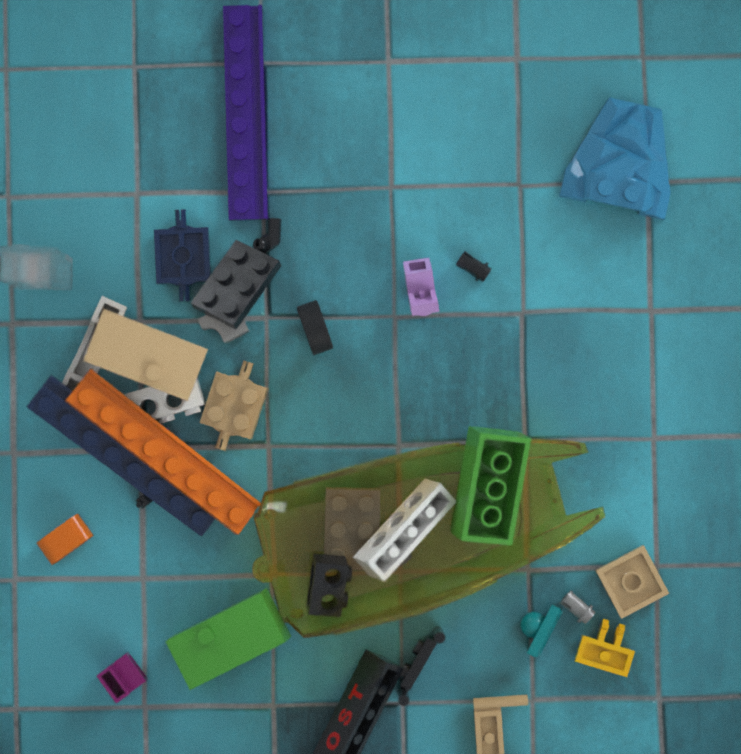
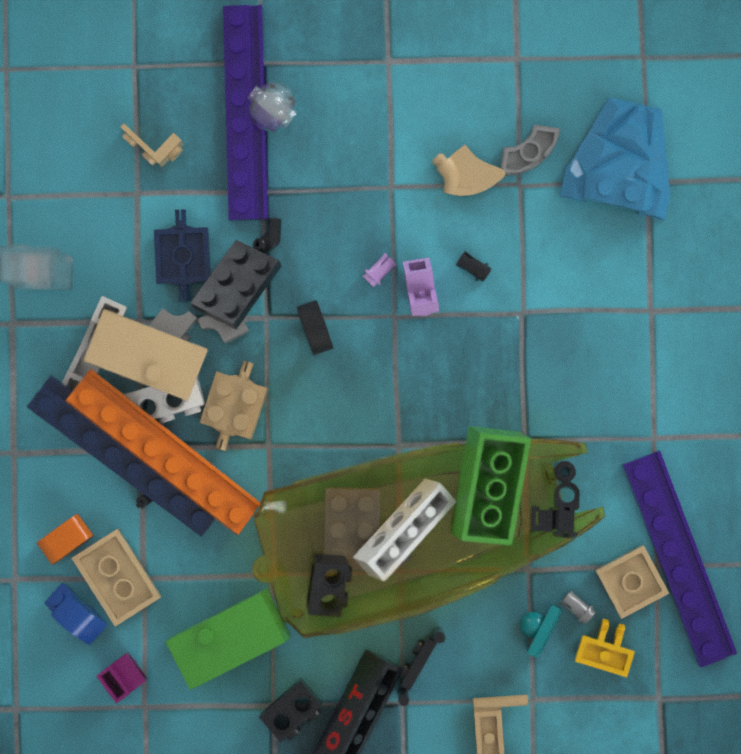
none -> blue brick [44,583,108,645]
none -> tan plate [72,528,162,627]
none -> tan bracket [120,123,184,167]
none -> light grey brick [149,308,199,341]
none -> clear plant [247,82,297,132]
none -> black brick [259,678,322,742]
none -> lavender pin [362,253,397,287]
none -> tan arm [432,145,506,196]
none -> light grey tile [500,125,561,176]
none -> black piece [530,482,580,538]
none -> black pin [554,461,576,482]
none -> dark purple plate [622,451,737,668]

